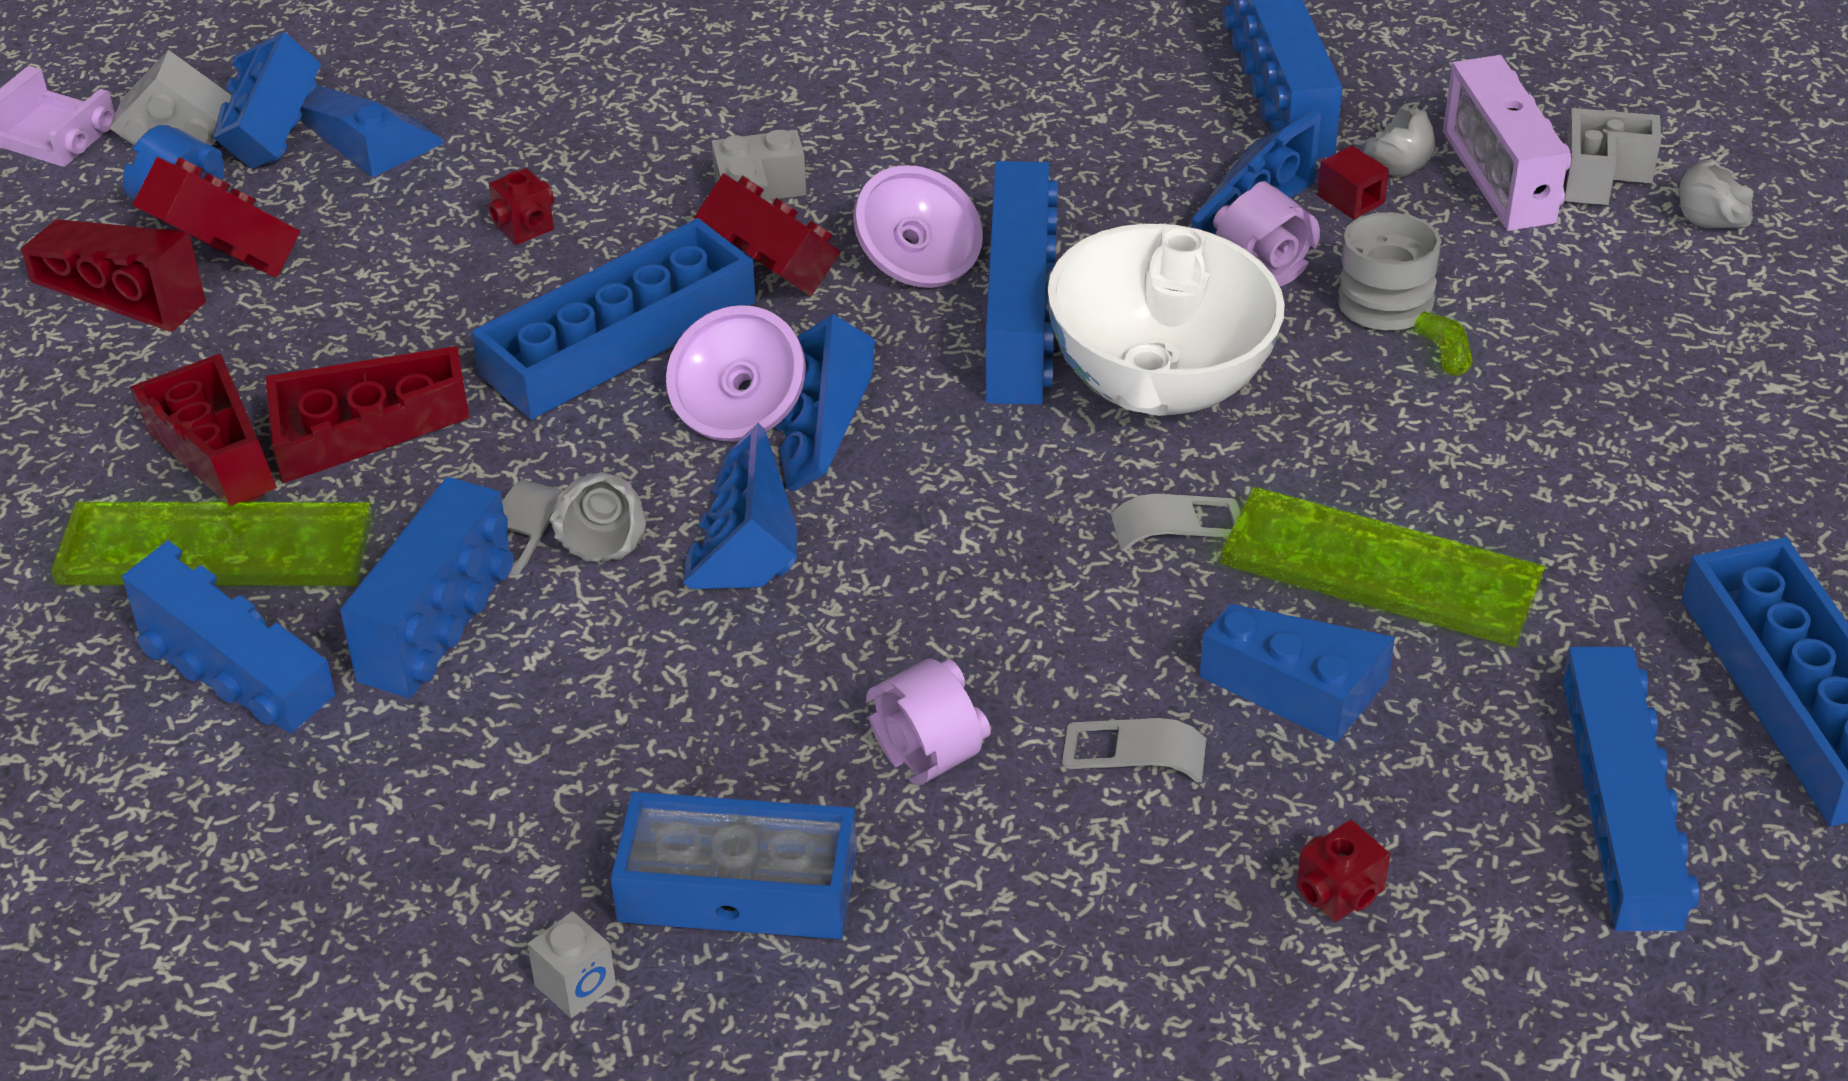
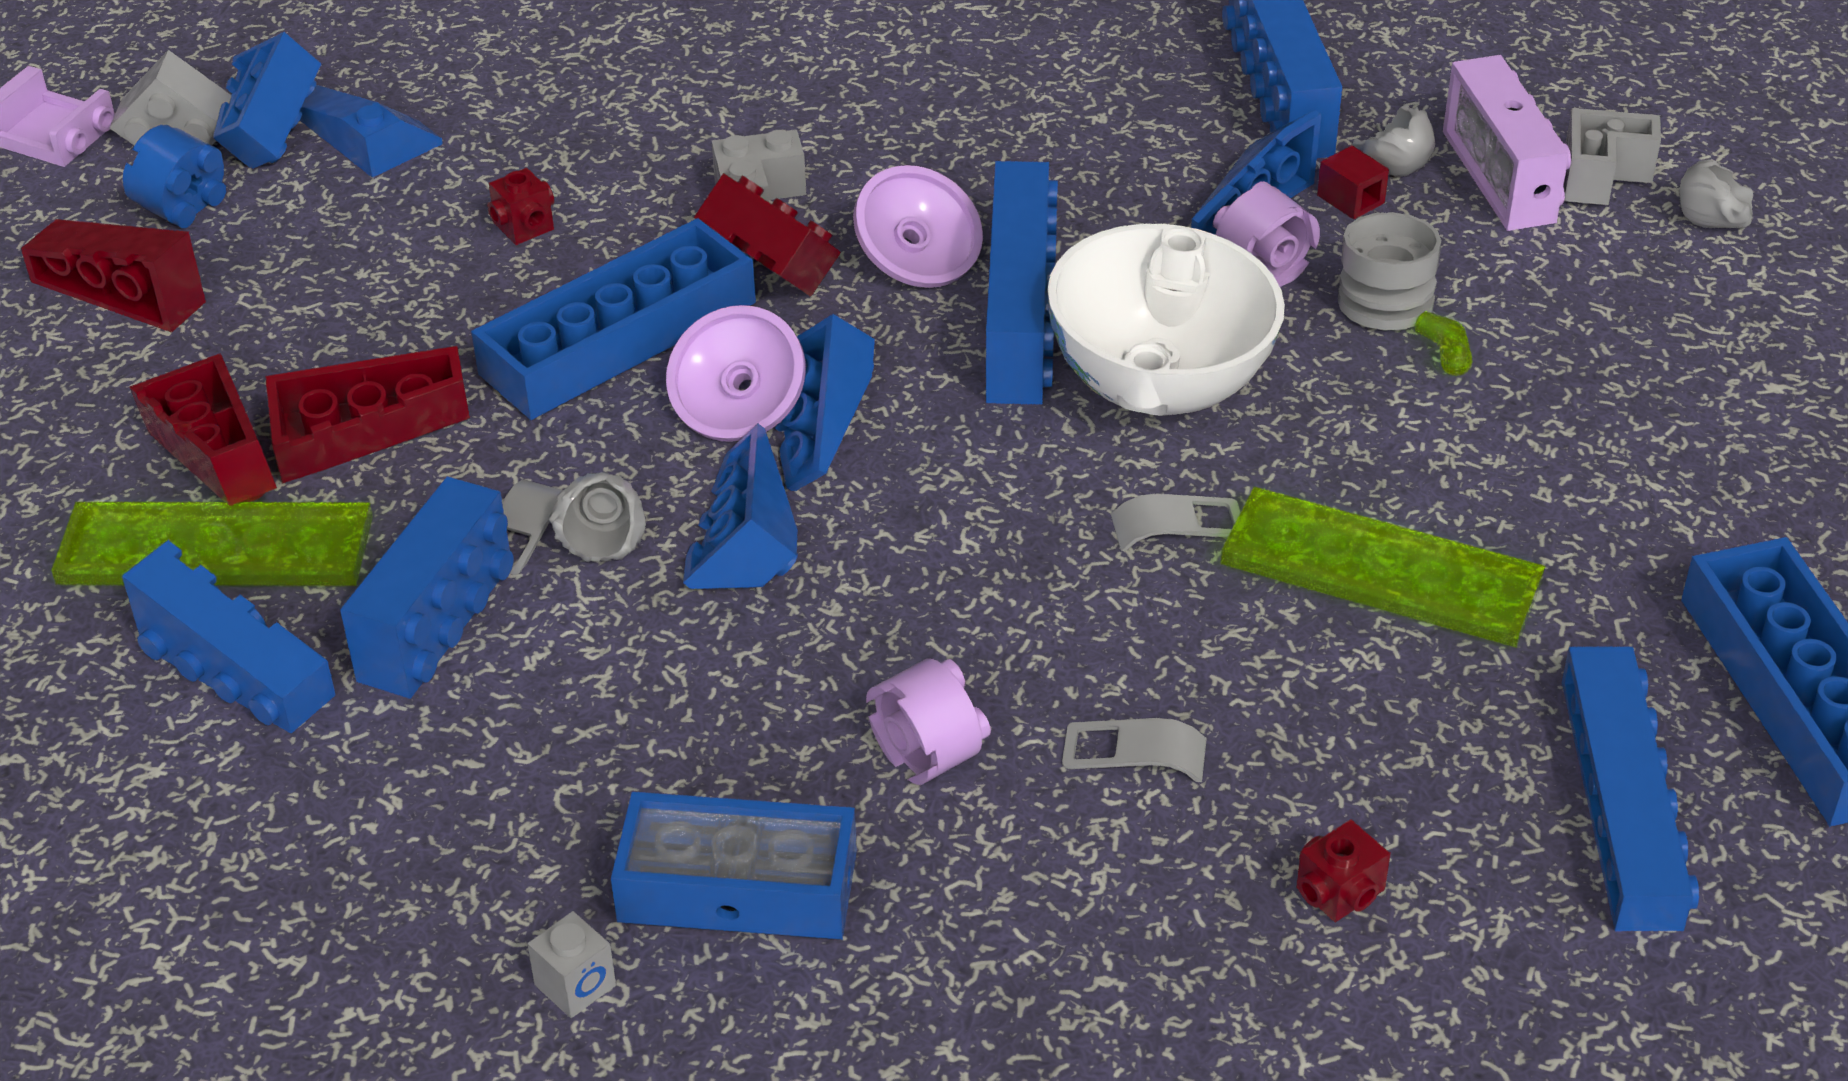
dark red wedge [132,157,301,277] -> none
blue wedge [1200,604,1395,743] -> none

